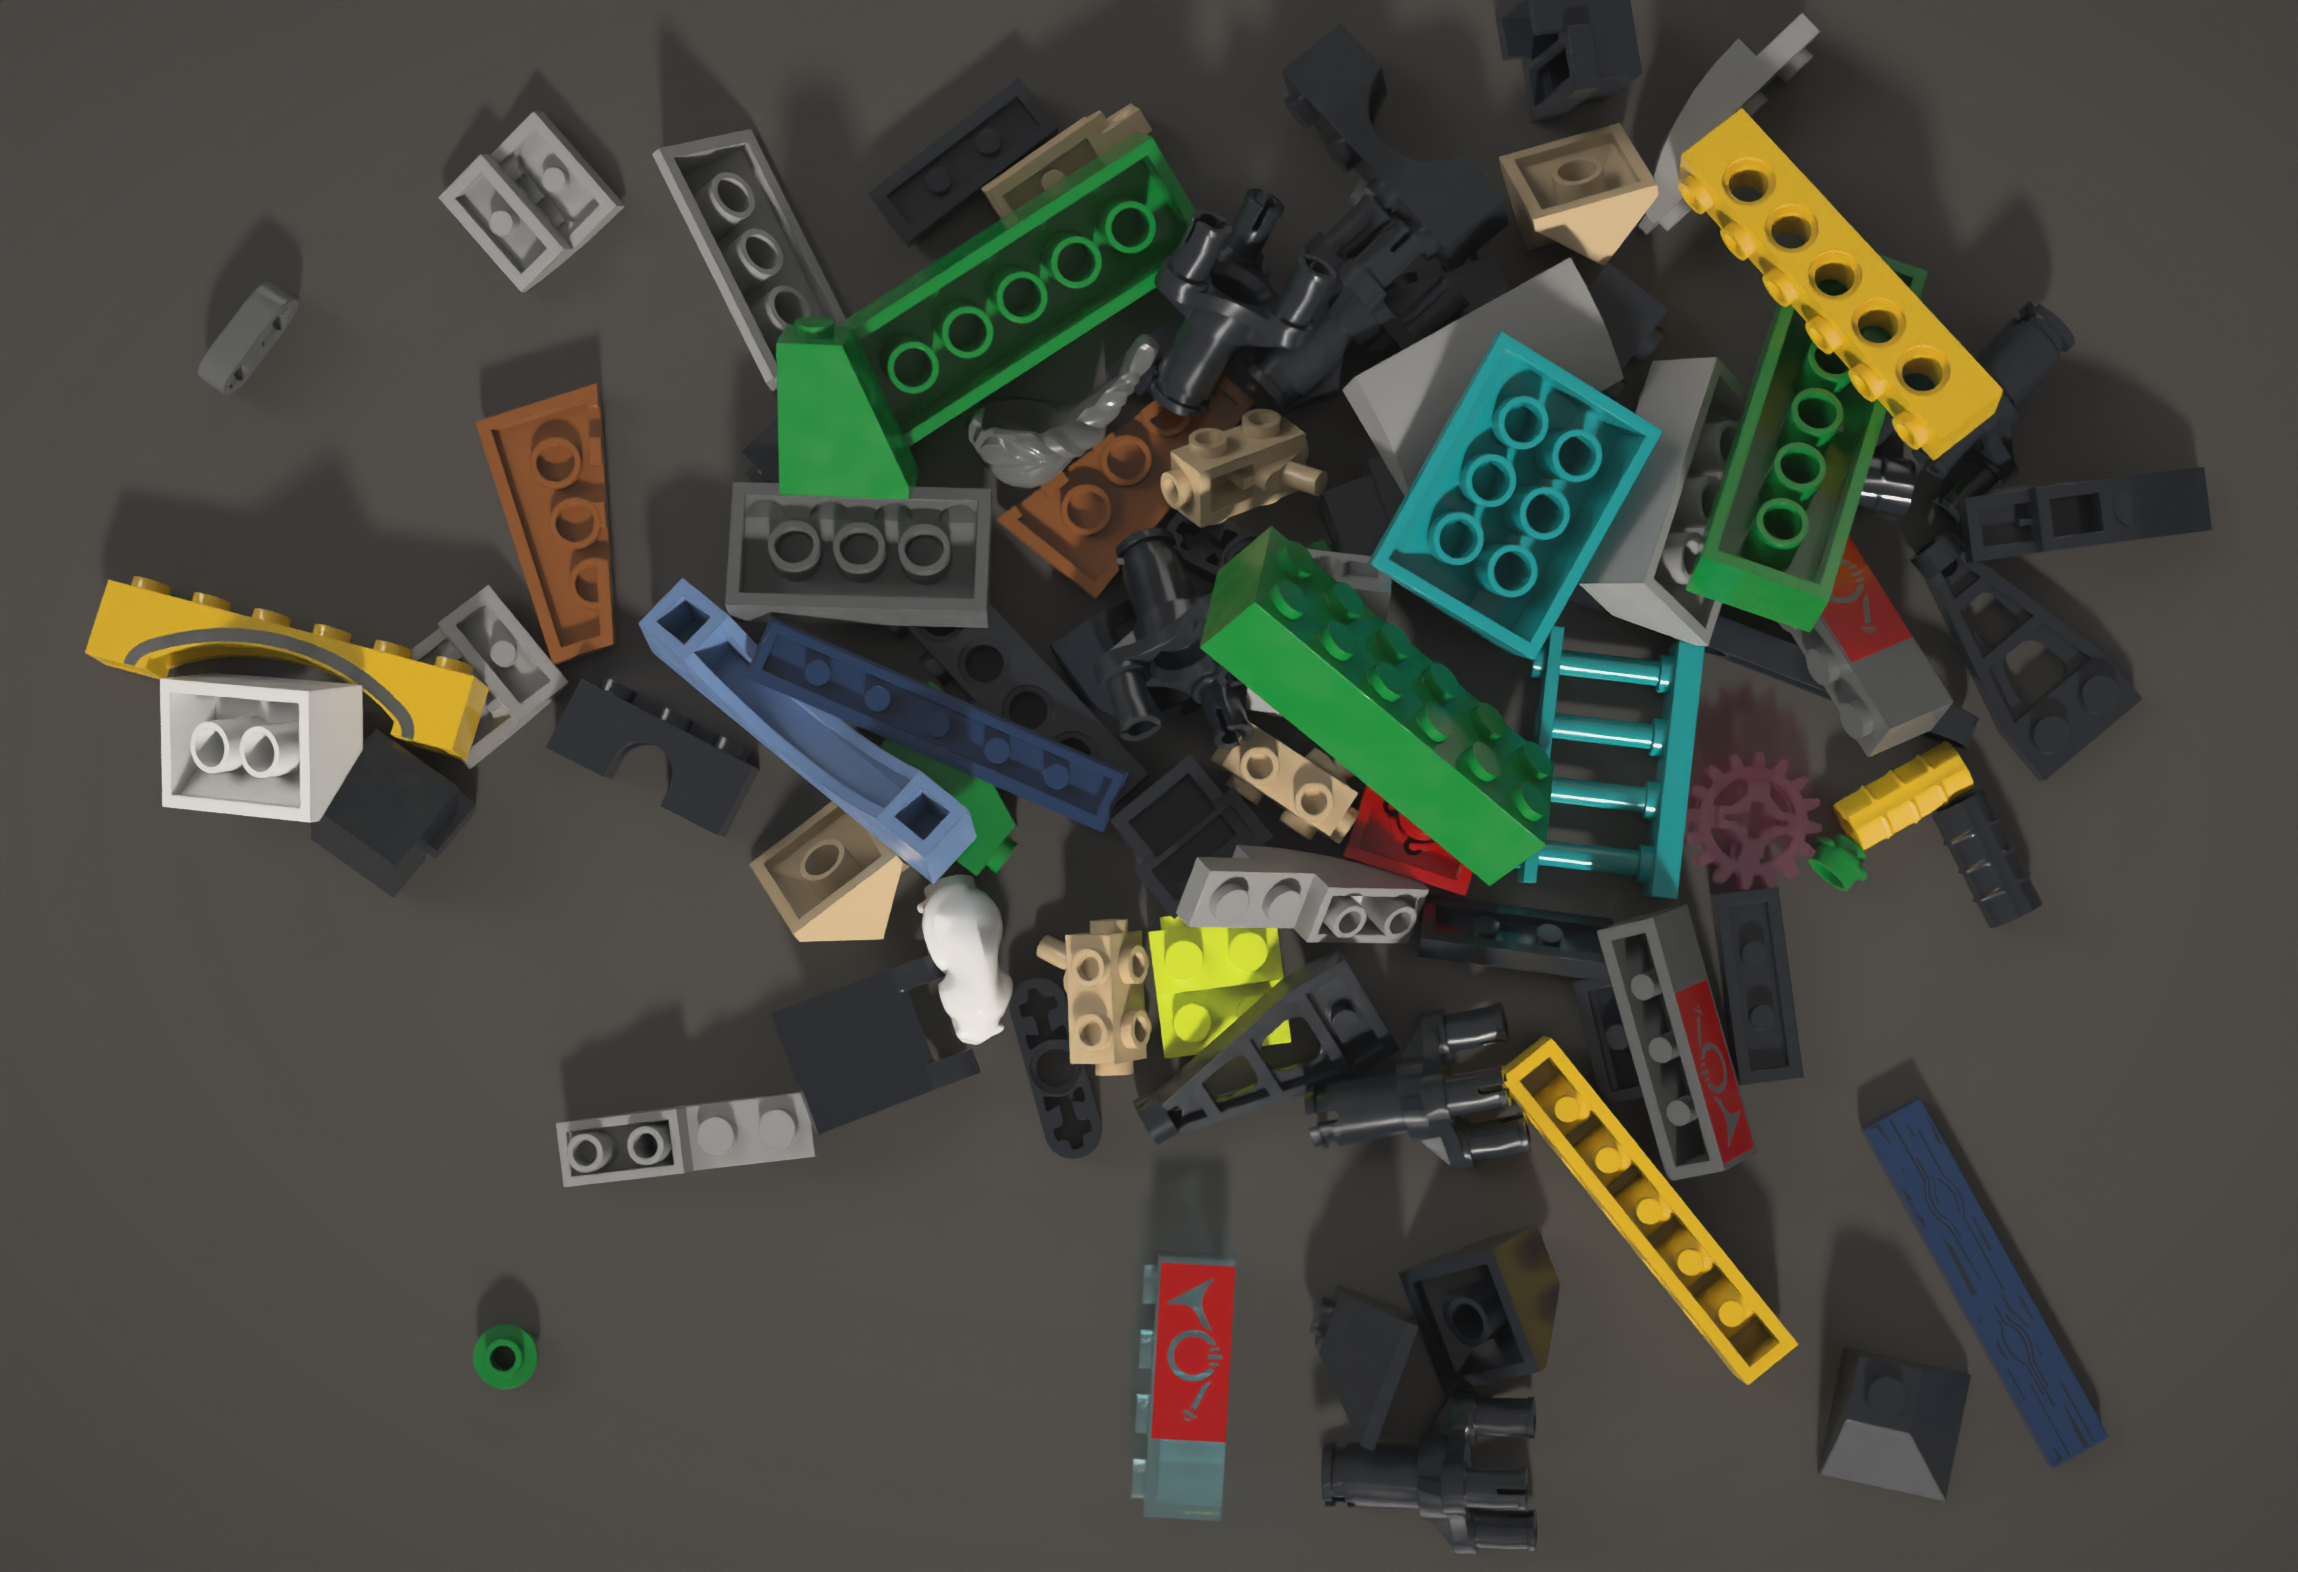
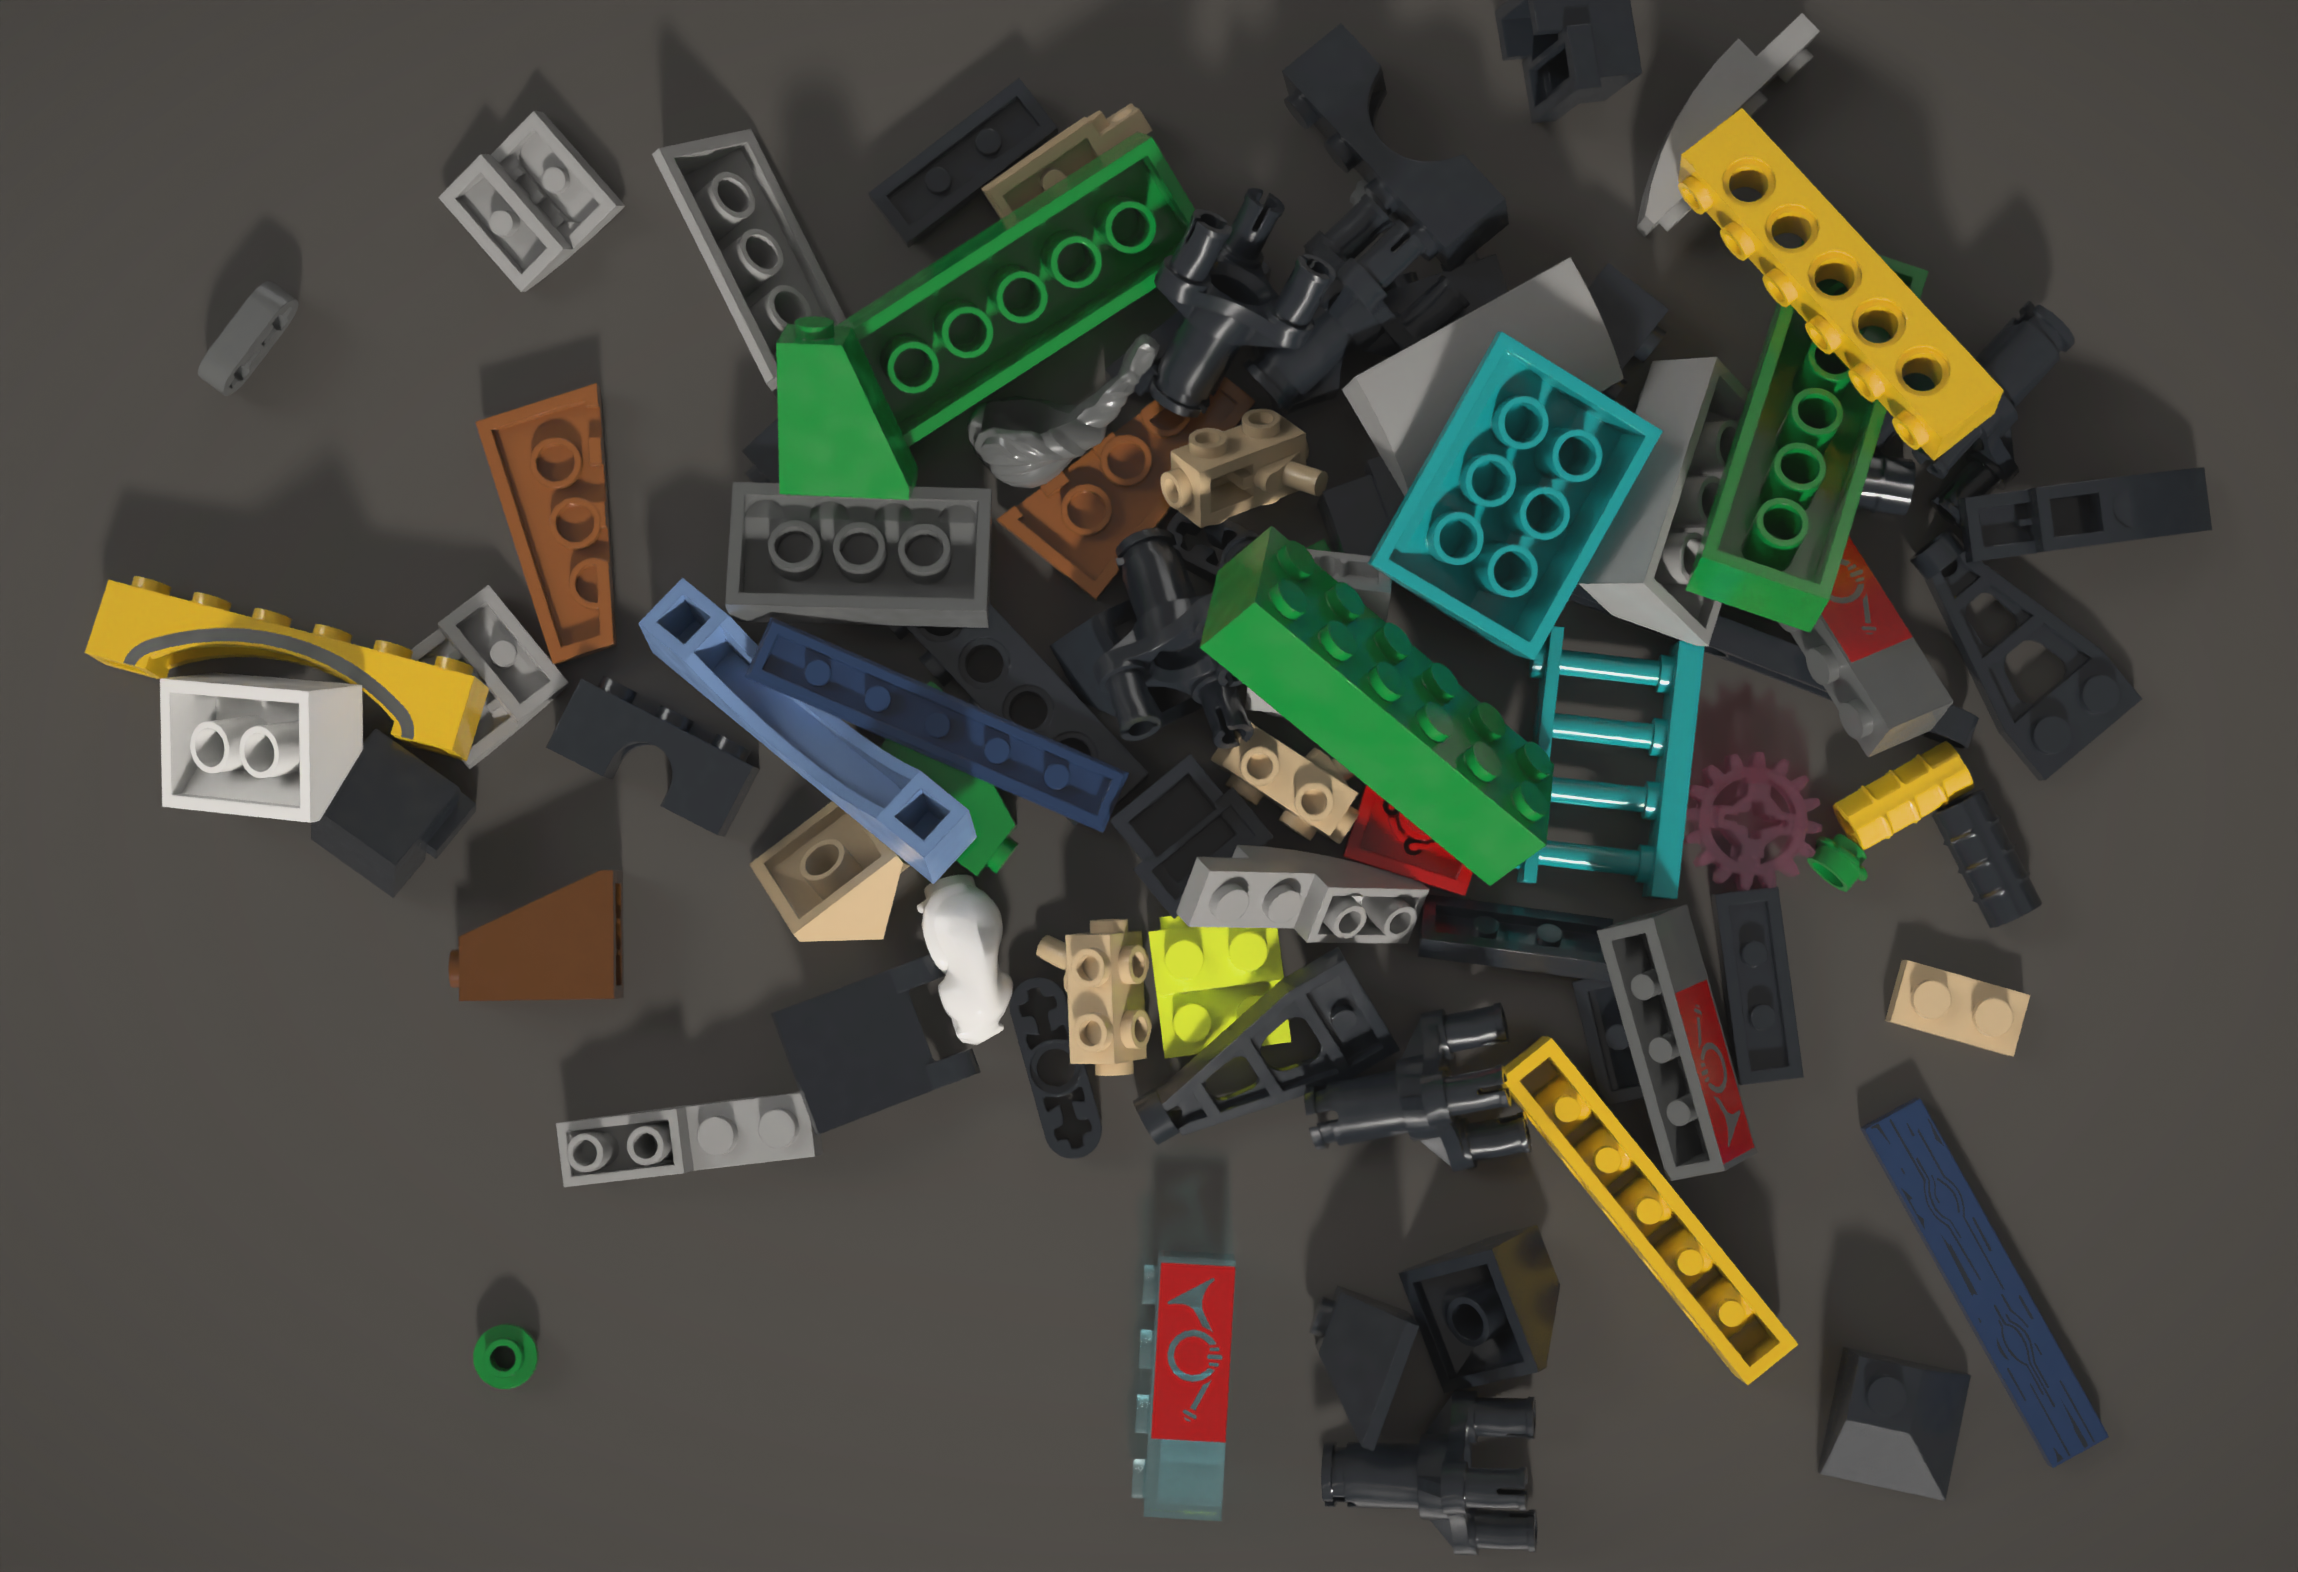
tan slope [1499,123,1659,266] -> none
none -> reddish brown slope [448,870,624,1001]
none -> tan plate [1885,960,2030,1057]

